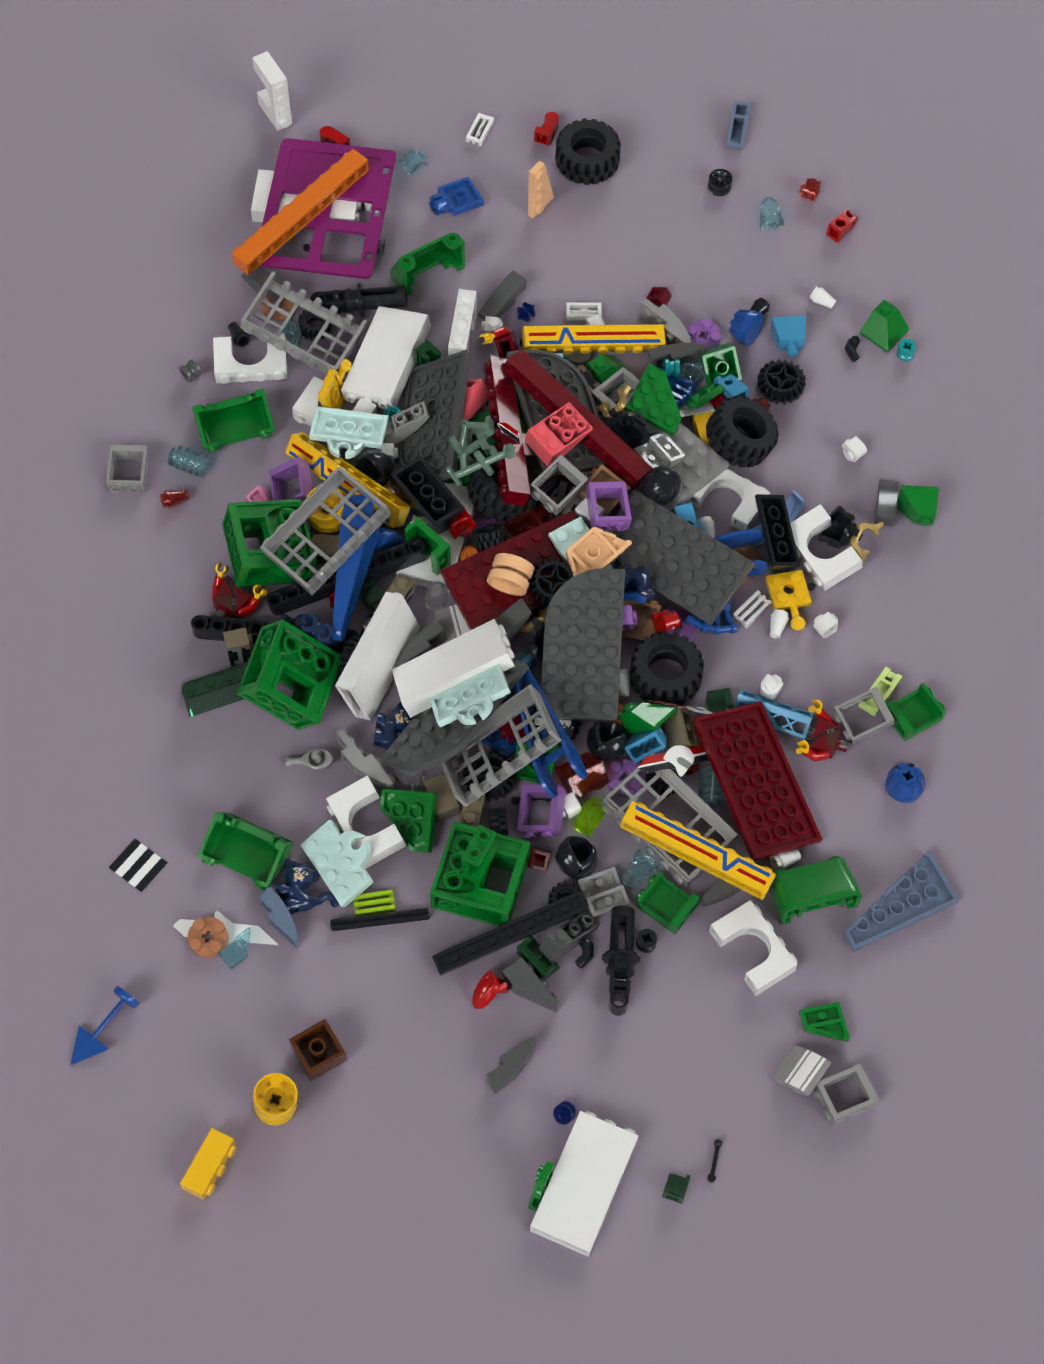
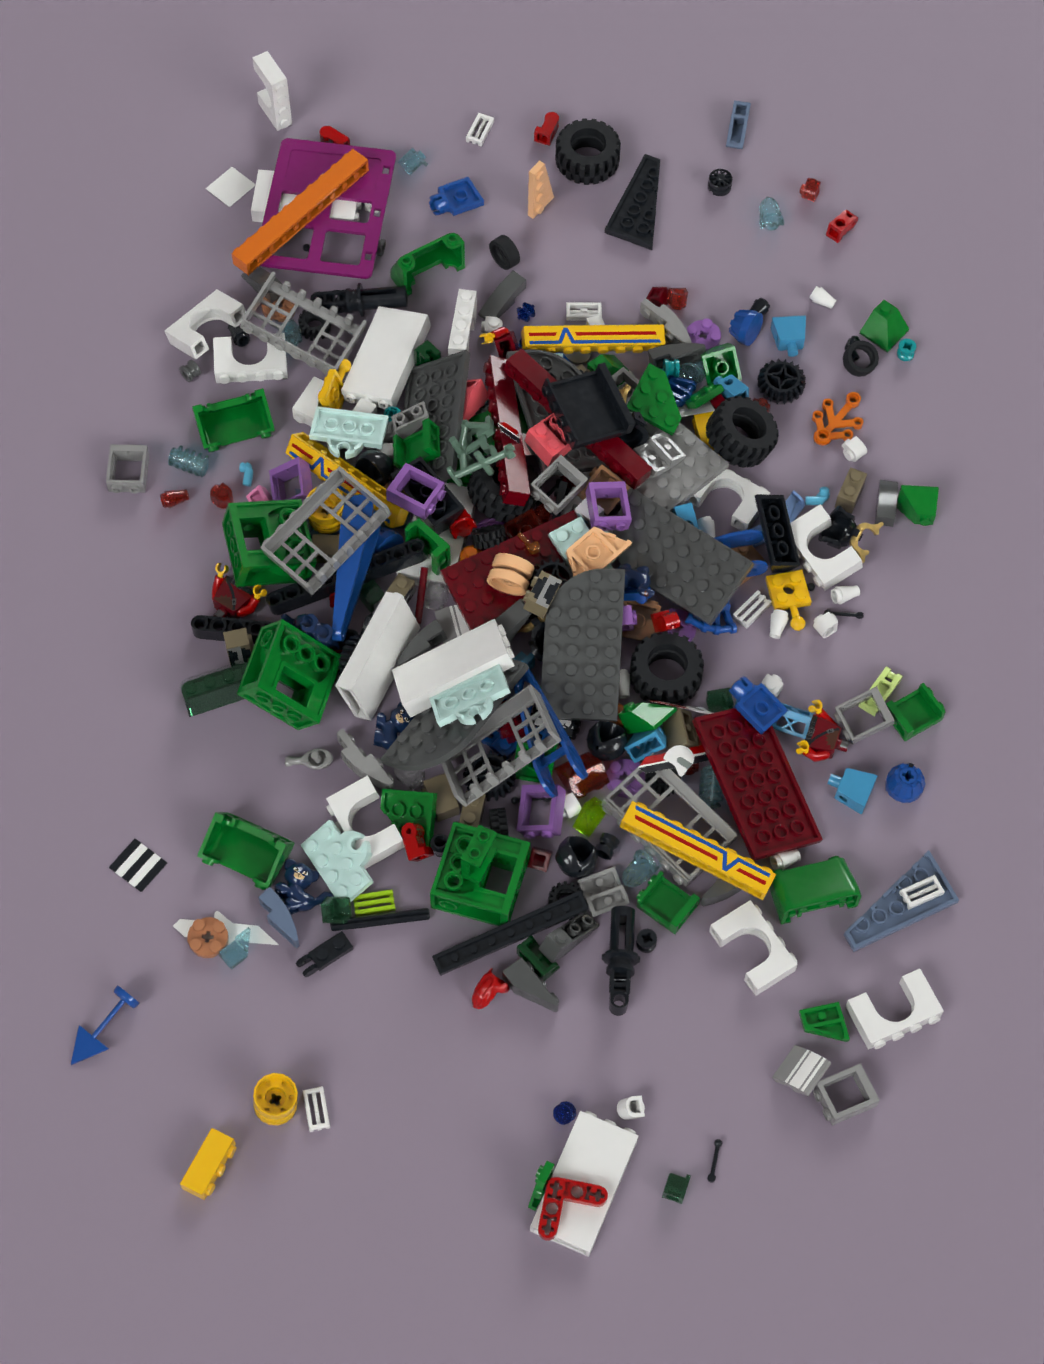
reddish brown brick [289,1019,347,1081] -> none
dark grey slope [486,1035,537,1094] -> none
black arm [575,938,594,969] -> none
black piece [642,466,681,505] -> none
none -> white arch [165,289,246,359]
none -> white sticker [205,167,256,207]
none -> clear red plate [210,483,234,509]
none -> medium azure arm [239,462,254,487]
none -> black hinge [295,931,354,977]
none -> white tile [302,1086,330,1132]
none -> clear green panel [320,897,352,923]
none -> medium lavender window [386,463,446,520]
none -> green panel [393,418,440,469]
none -> red leg [401,823,434,862]
none -> dark red bar [415,567,428,624]
none -> black cone [430,834,448,857]
none -> black tyre [489,235,520,270]
none -> clear orange hand [517,532,540,554]
none -> brick [523,571,562,619]
none -> red beam [538,1177,608,1241]
none -> black panel [542,362,636,450]
none -> black wheel [595,833,620,860]
none -> black wing [604,154,661,250]
none -> white plate [617,1095,645,1120]
none -> clear red plate [667,288,688,310]
none -> blue plate [729,676,788,735]
none -> medium azure arm [805,487,830,505]
none -> orange plant [812,392,863,445]
none -> black hinge [824,609,864,619]
none -> dark azure torso [827,768,877,814]
none -> white cone [831,585,860,605]
none -> dark tan brick [835,467,867,514]
none -> black tyre [843,340,879,377]
none -> white arch [845,969,944,1050]
none -> white tile [899,875,945,910]

